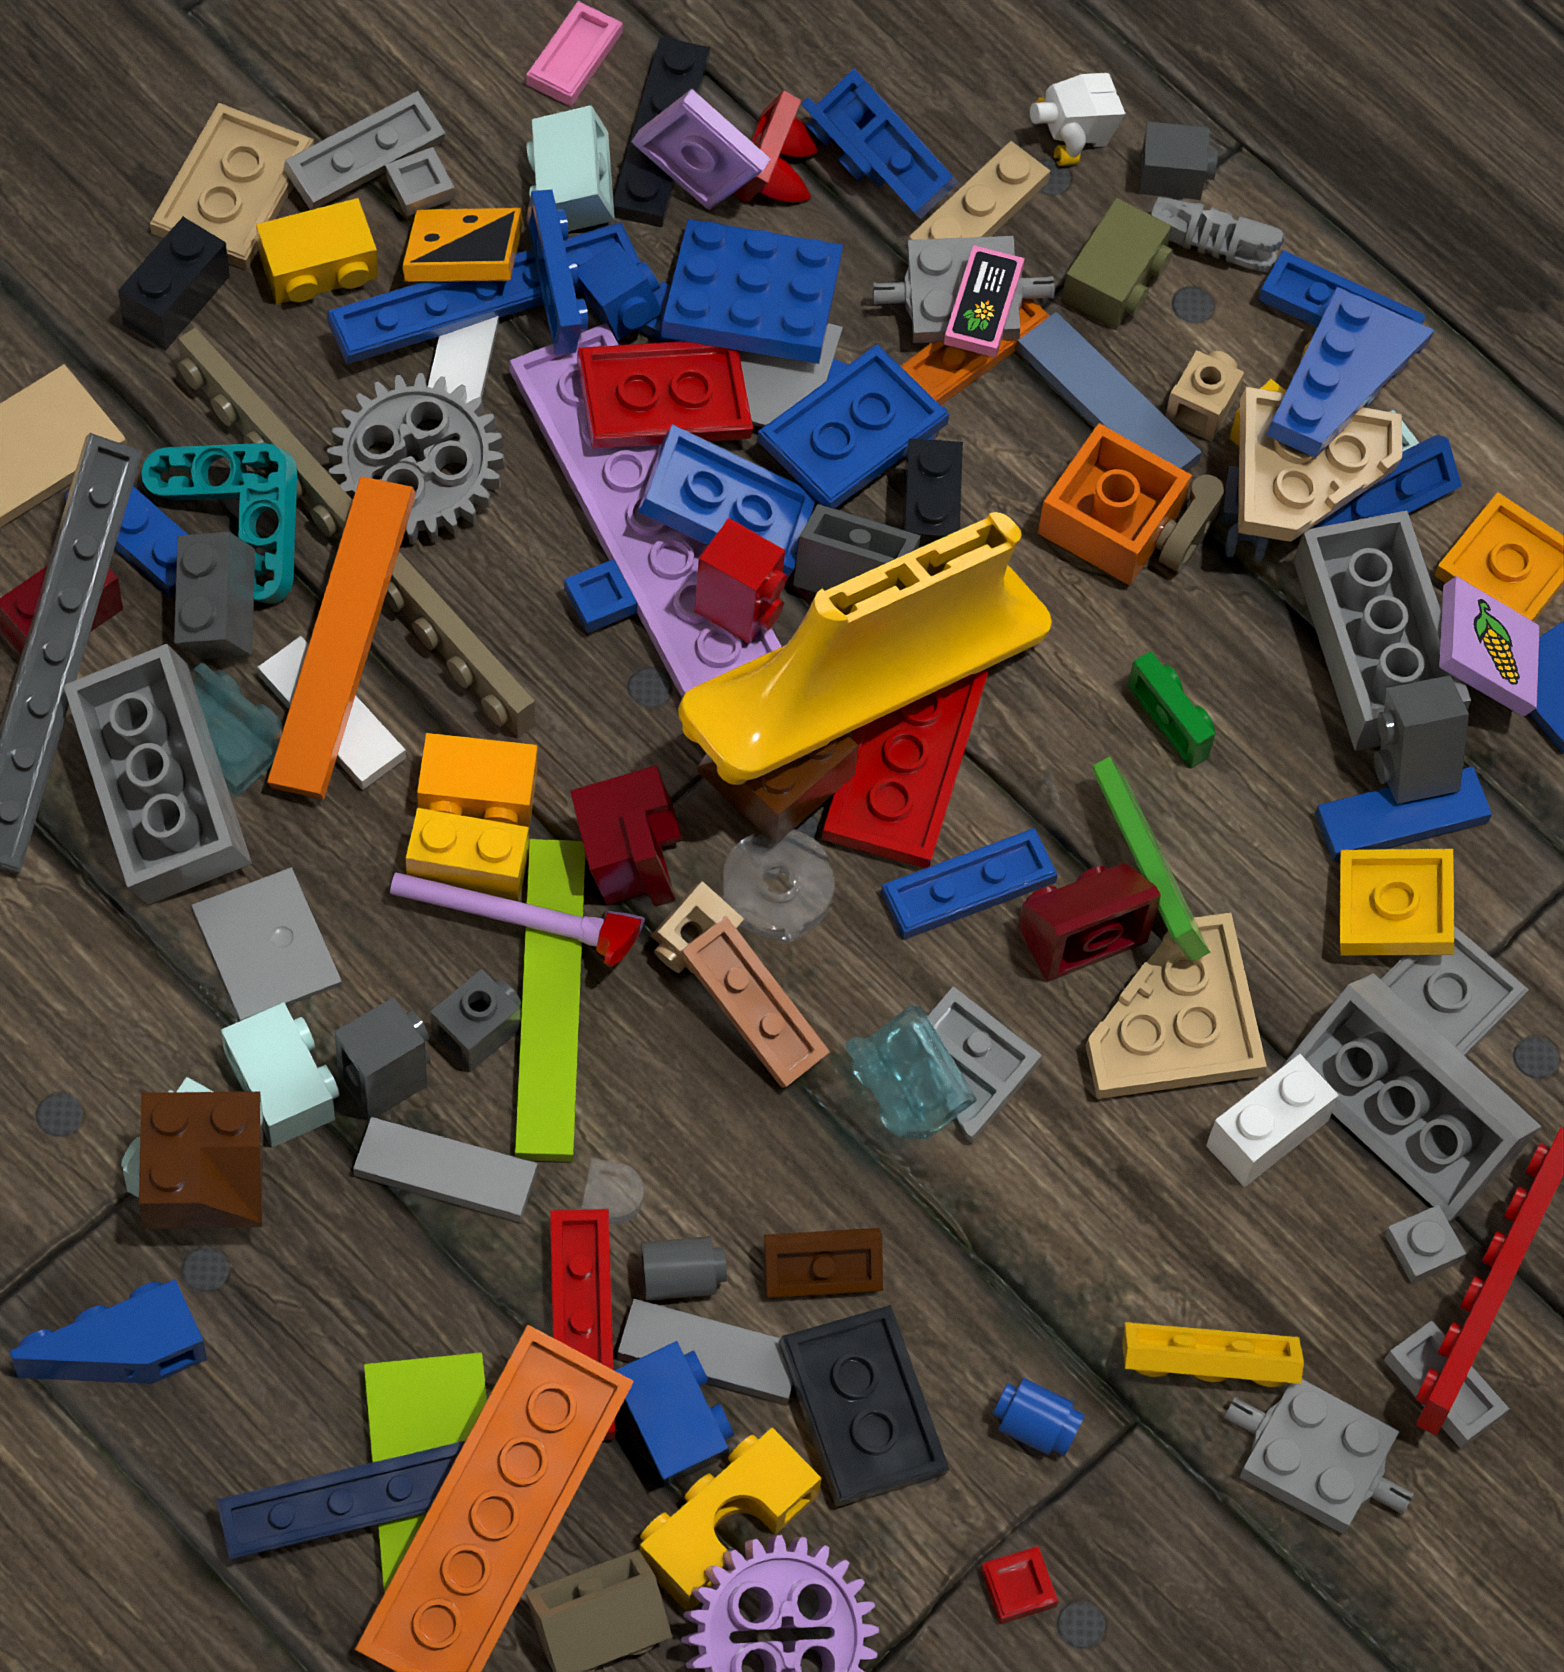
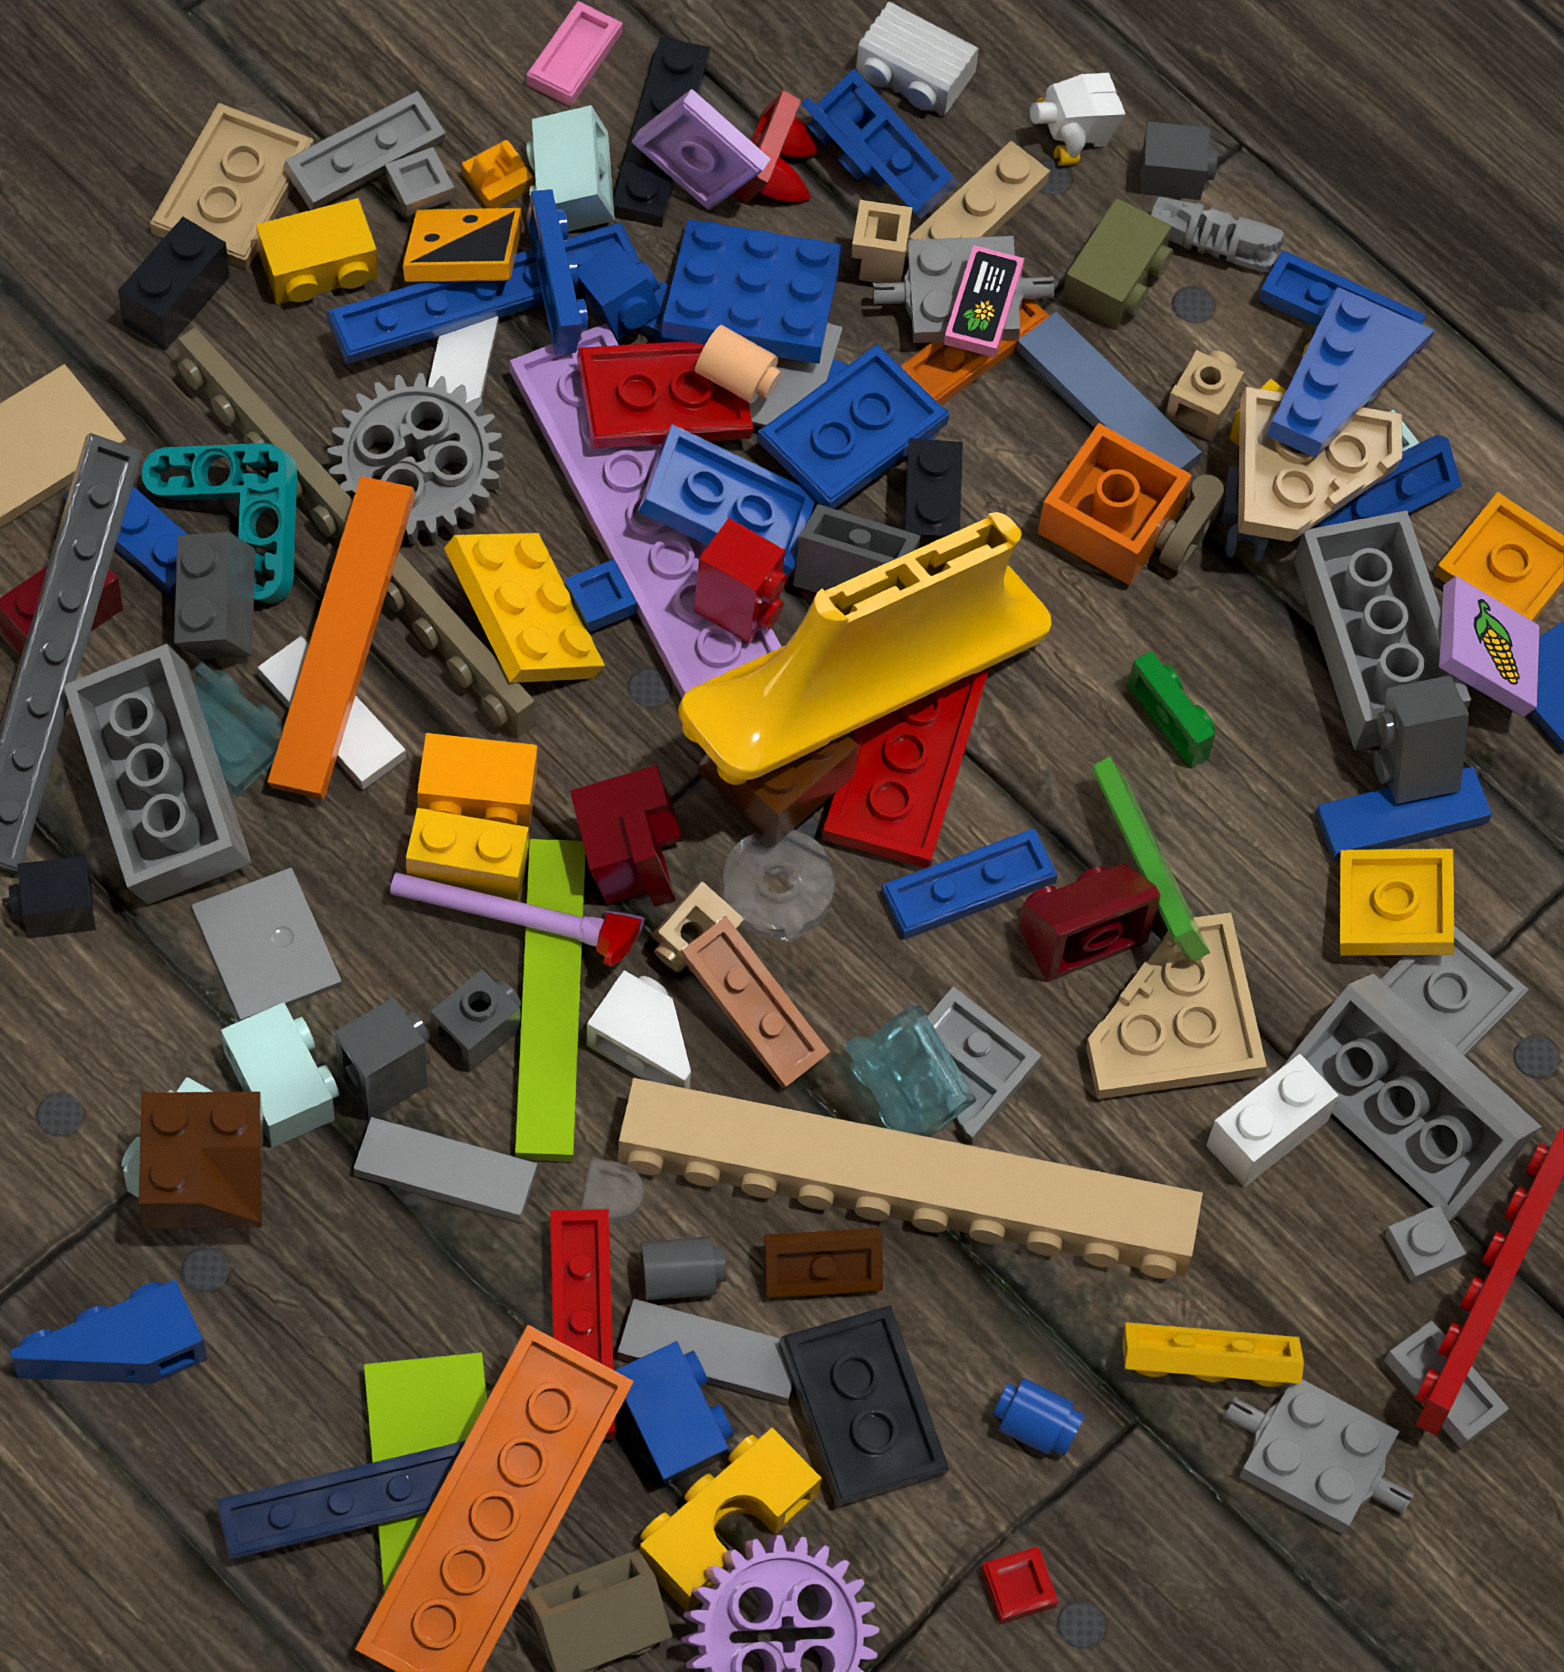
none -> black brick [9,855,96,939]
none -> yellow plate [444,533,605,683]
none -> light orange tile [461,140,534,208]
none -> white slope [586,970,691,1089]
none -> tan brick [618,1078,1203,1279]
none -> light nougat brick [695,325,782,404]
none -> tan brick [852,200,912,283]
none -> white brick [856,2,979,116]

